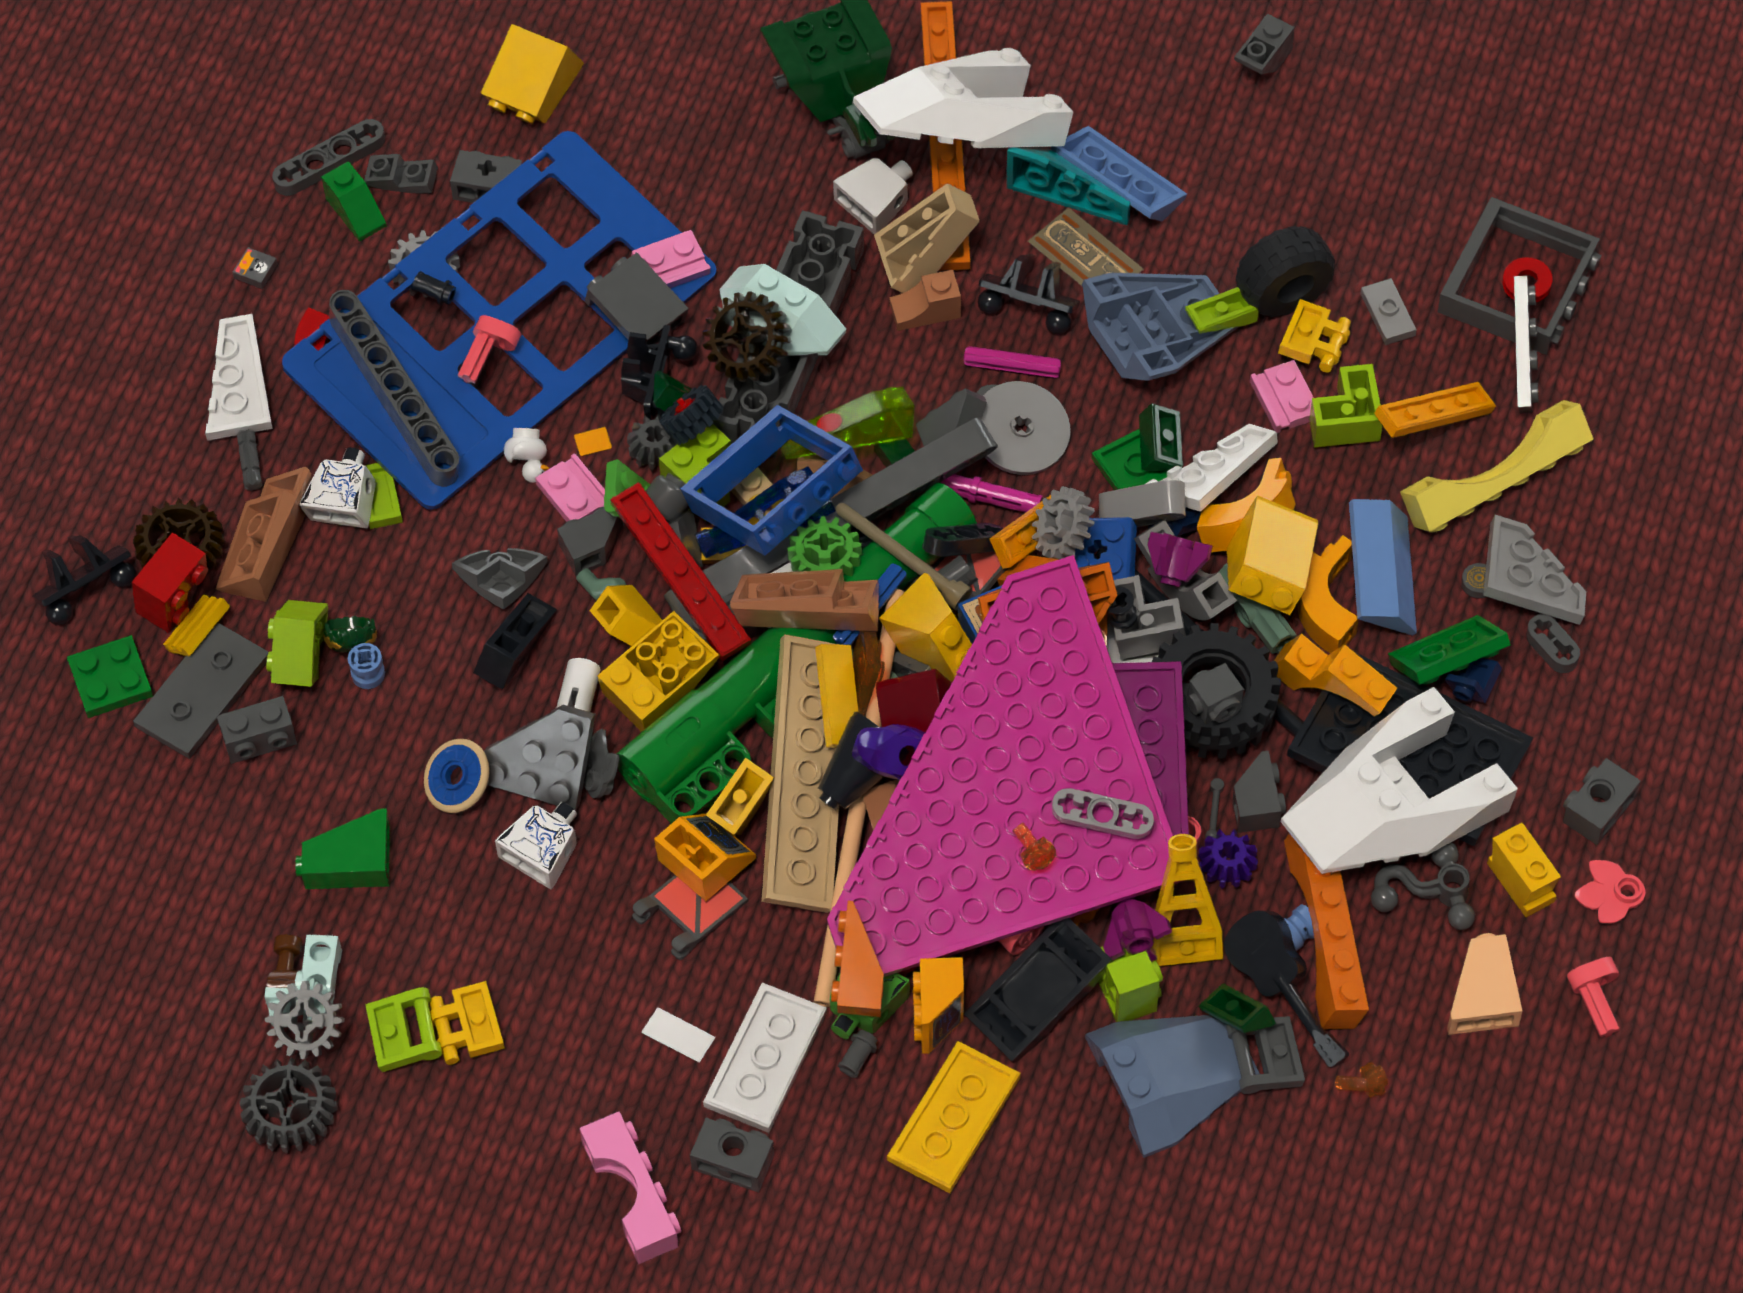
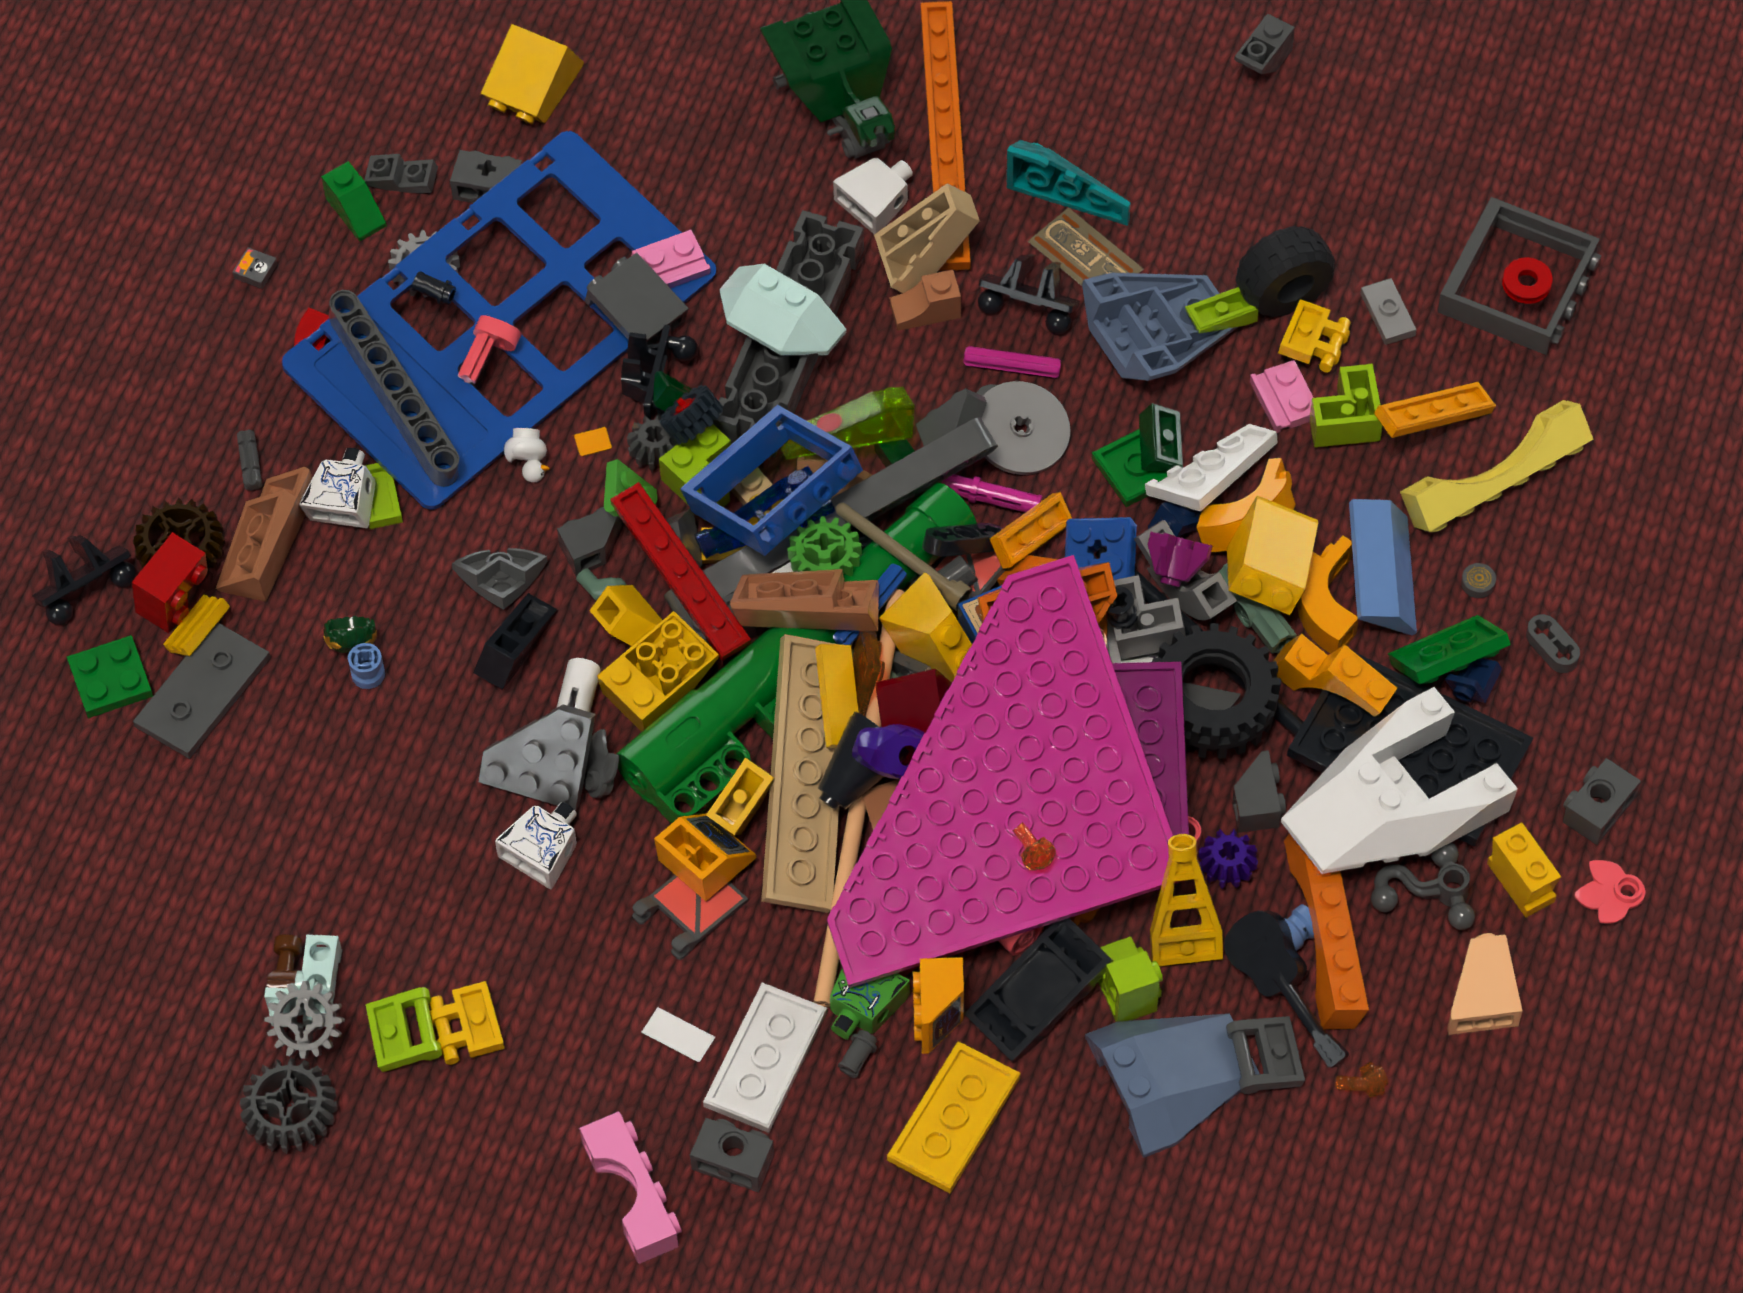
white wing [205,314,273,441] -> none
dark grey brick [217,696,297,764] -> none
lime brick [266,600,328,687] -> none
dark grey beam [272,119,385,196] -> none
green slope [295,808,390,889] -> none
blue wheel [424,739,489,813] -> none
bright pink plate [535,453,605,522] -> none
dark grey head [646,473,688,522] -> none
dark brown gear [702,291,792,382] -> none
orange slope [831,900,884,1017] -> none
white wedge [853,48,1073,148] -> none
light grey gear [1032,486,1095,559] -> none
medium blue slope [1051,126,1187,221] -> none
light grey beam [1052,788,1154,839] -> none
light grey beam [1099,480,1186,527] -> none
magenta brick [1103,899,1172,962] -> none
dark grey brick [1186,663,1244,724] -> none
dark green slope [1198,983,1276,1033] -> none
dark grey hinge [1205,778,1224,838] -> none
light grey plate [1483,515,1586,625] -> none
plate [1514,276,1539,413] -> none
coral piece [1567,957,1620,1037] -> none

